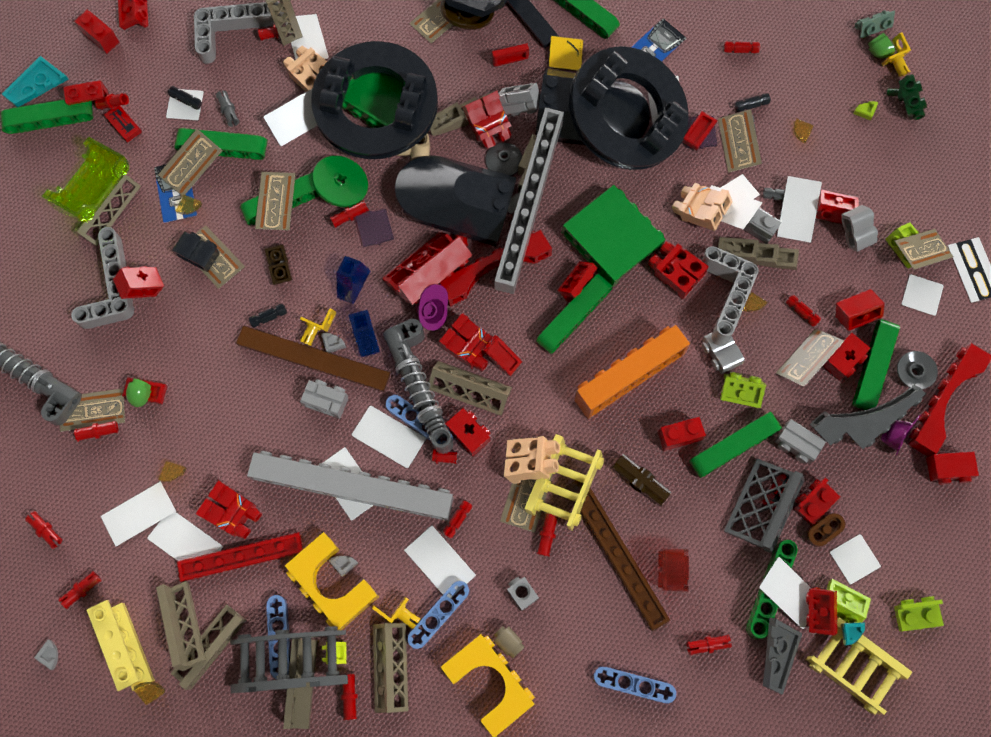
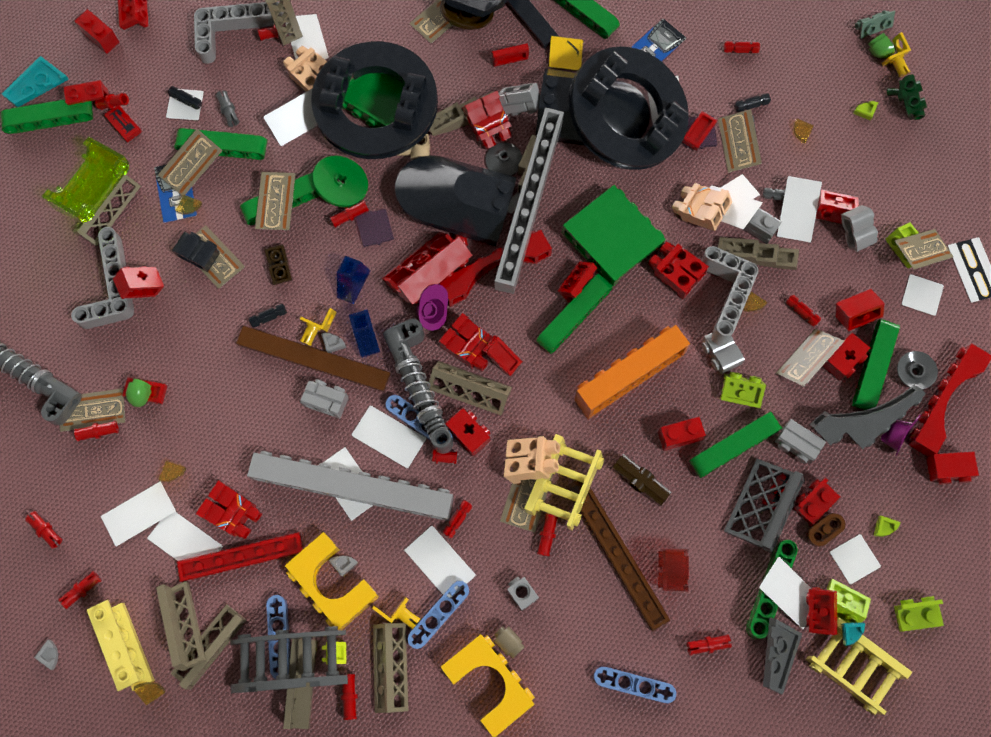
none -> lime tile [873,515,901,537]

